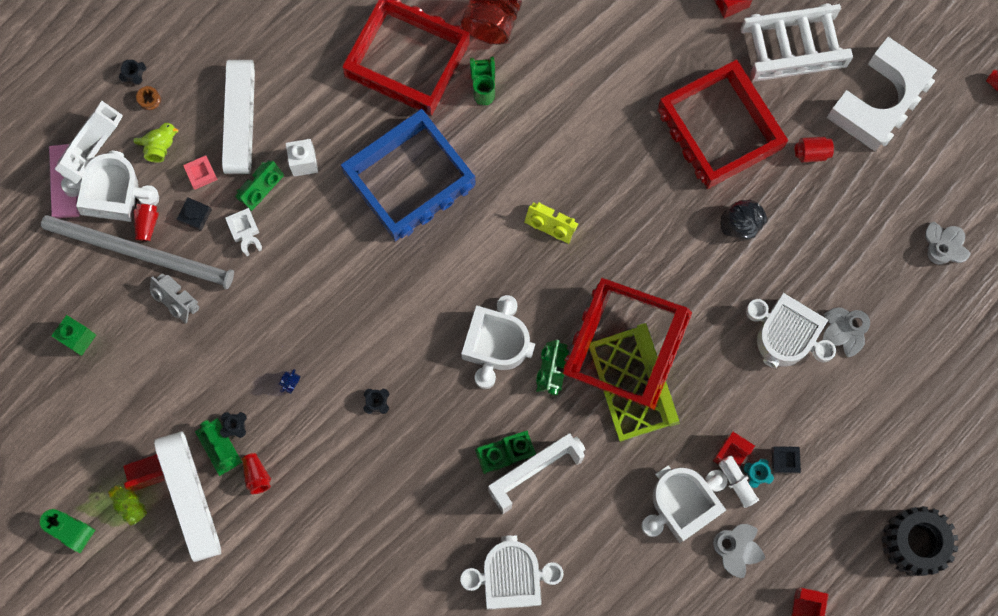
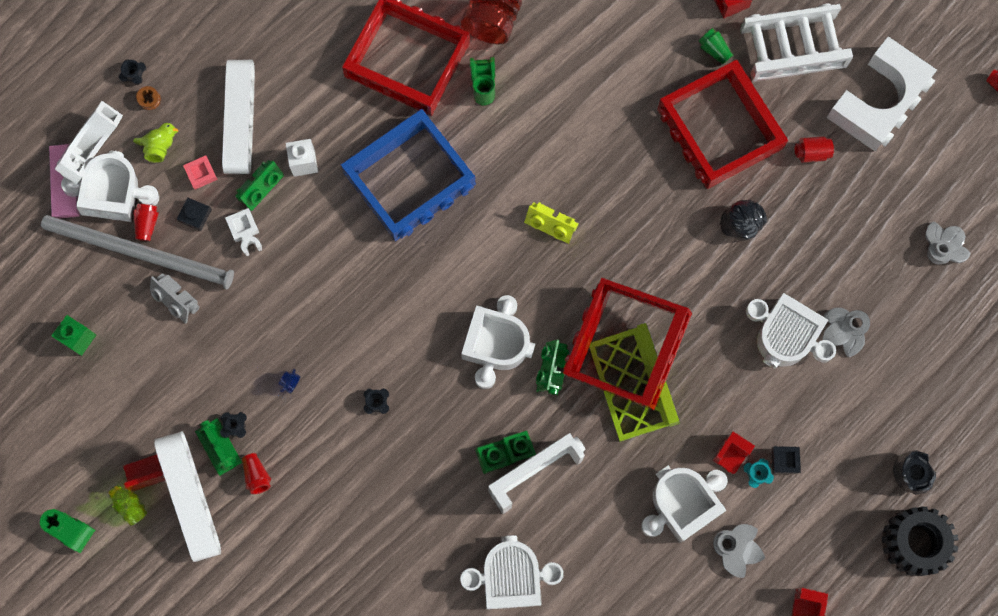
white axle [719,456,759,508] -> none
none -> green cone [698,28,733,65]
none -> black hair [892,450,936,495]

